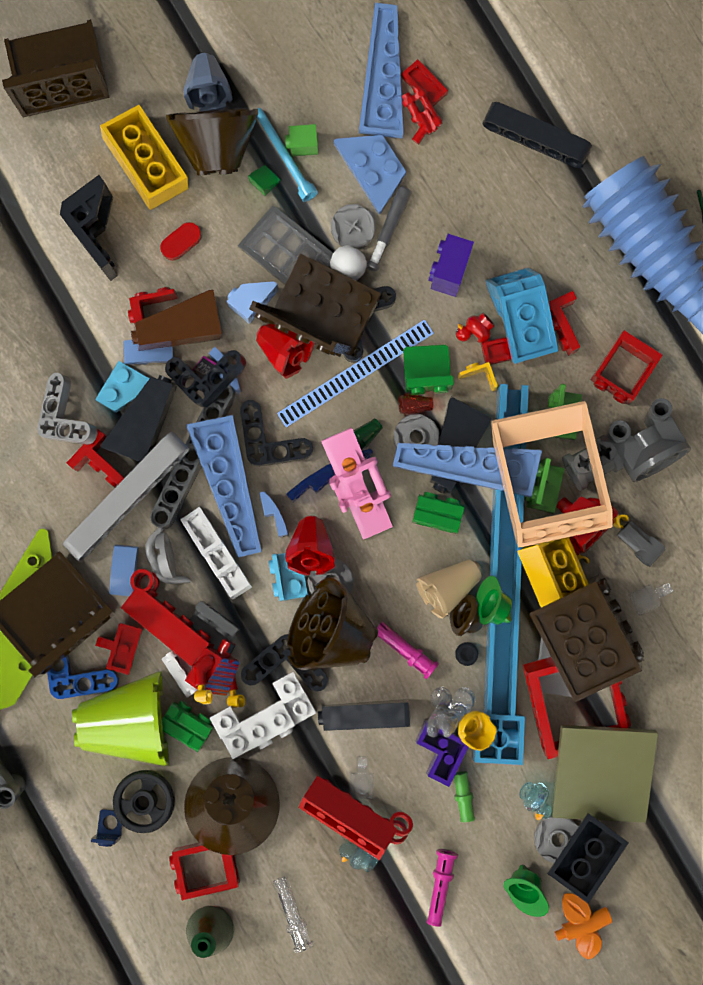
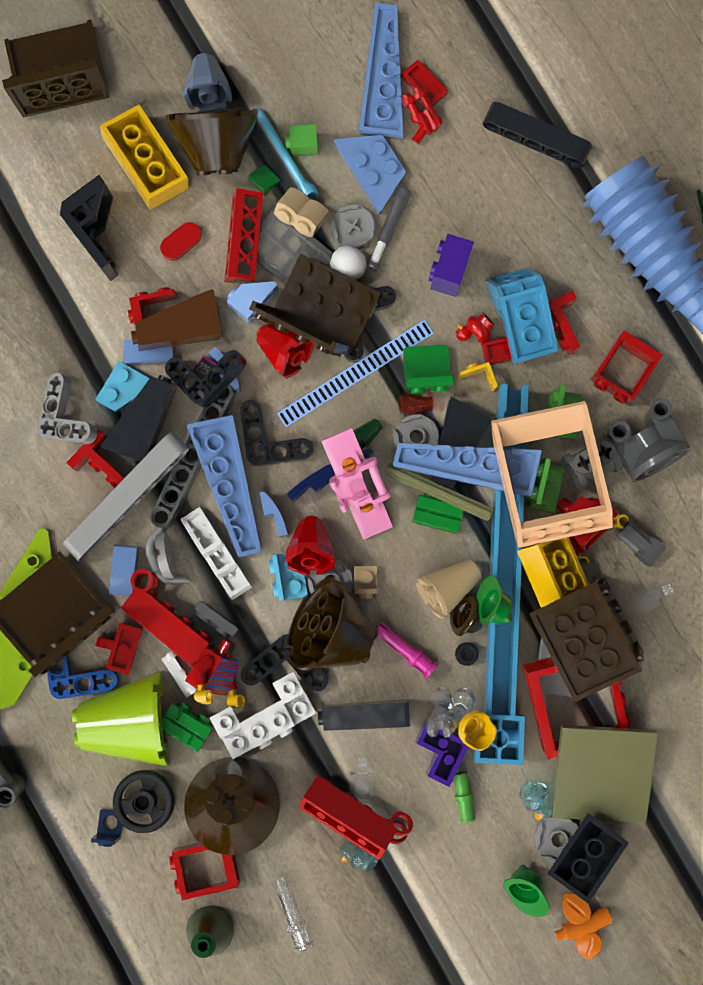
dark pink pin [427,849,458,927] -> none
none -> red fence [224,188,263,283]
none -> tan brick [274,187,329,237]
none -> tan bracket [354,566,378,599]
none -> olive axle [384,463,493,521]

